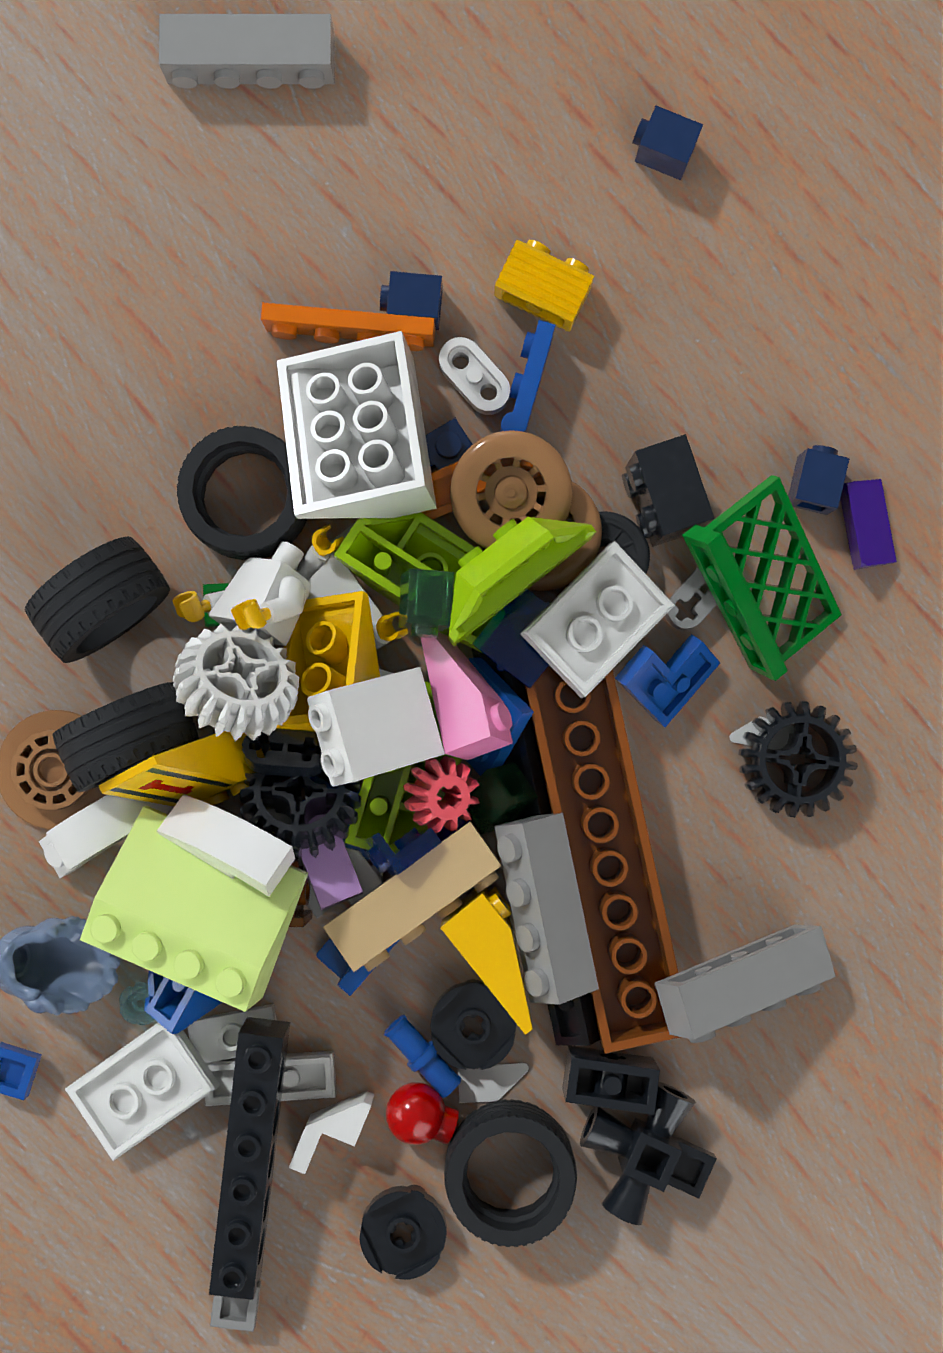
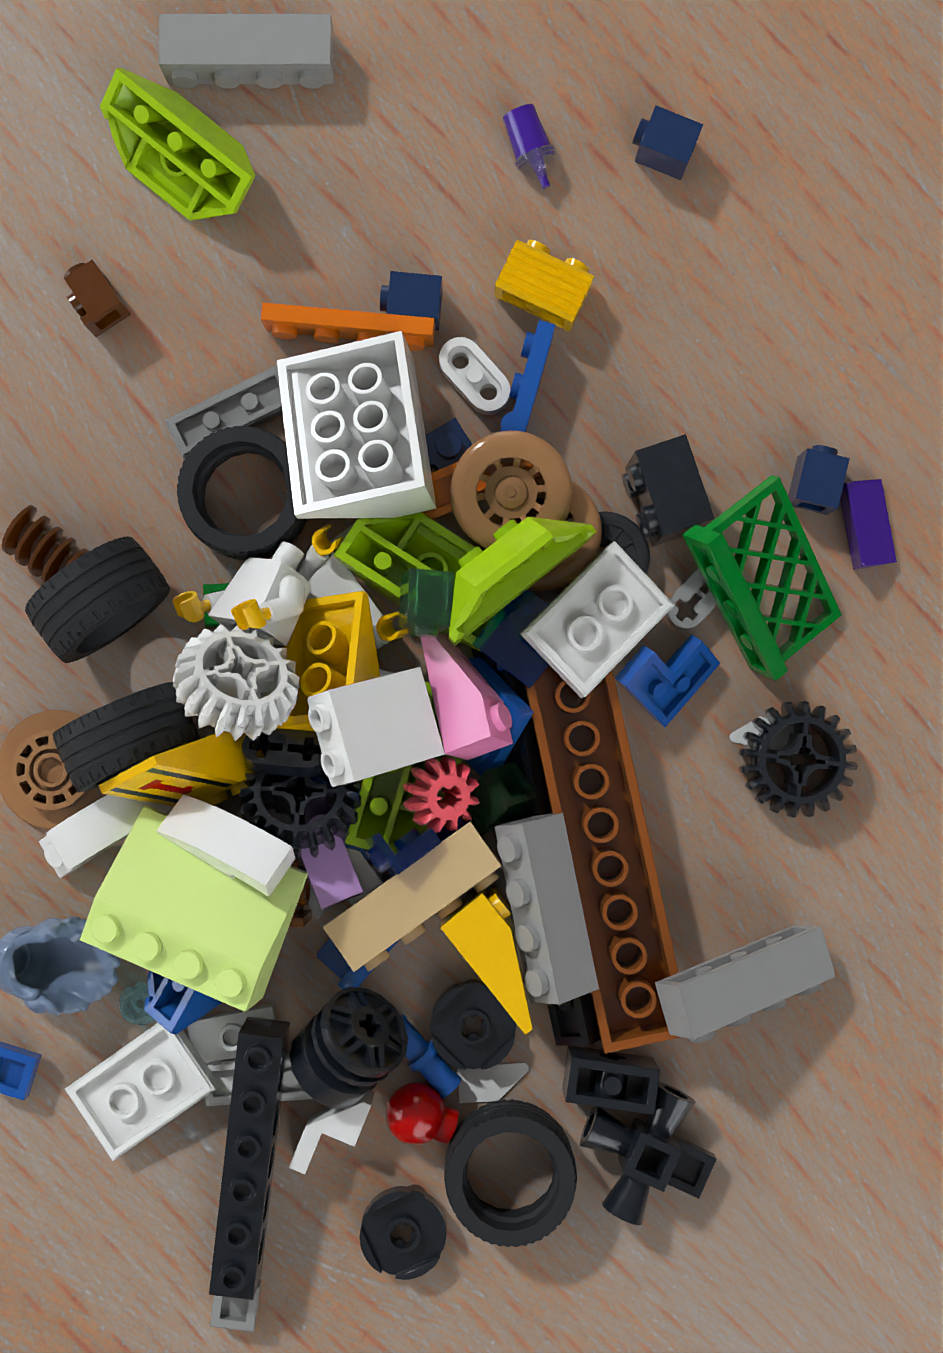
none -> reddish brown piece [1,505,89,584]
none -> reddish brown brick [64,259,131,337]
none -> lime wedge [100,68,256,221]
none -> light grey tile [164,365,283,460]
none -> black wheel [289,987,408,1108]
none -> dark purple piece [503,104,556,189]

